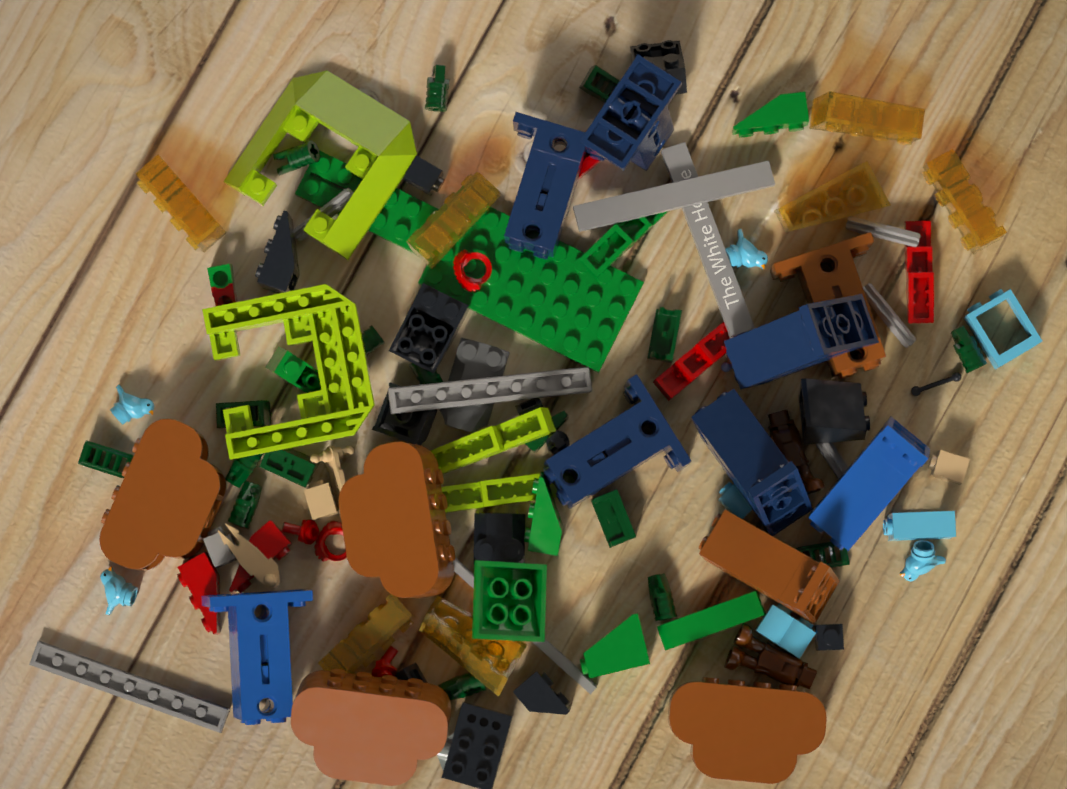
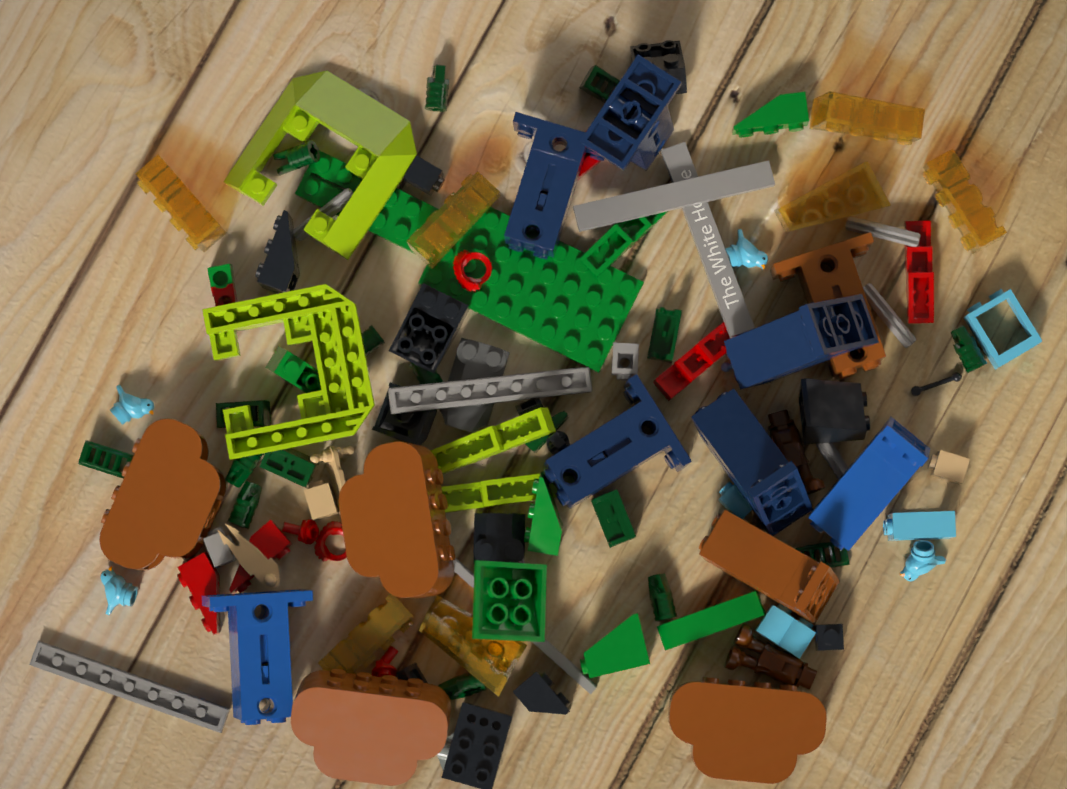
none -> light grey brick [612,342,639,381]

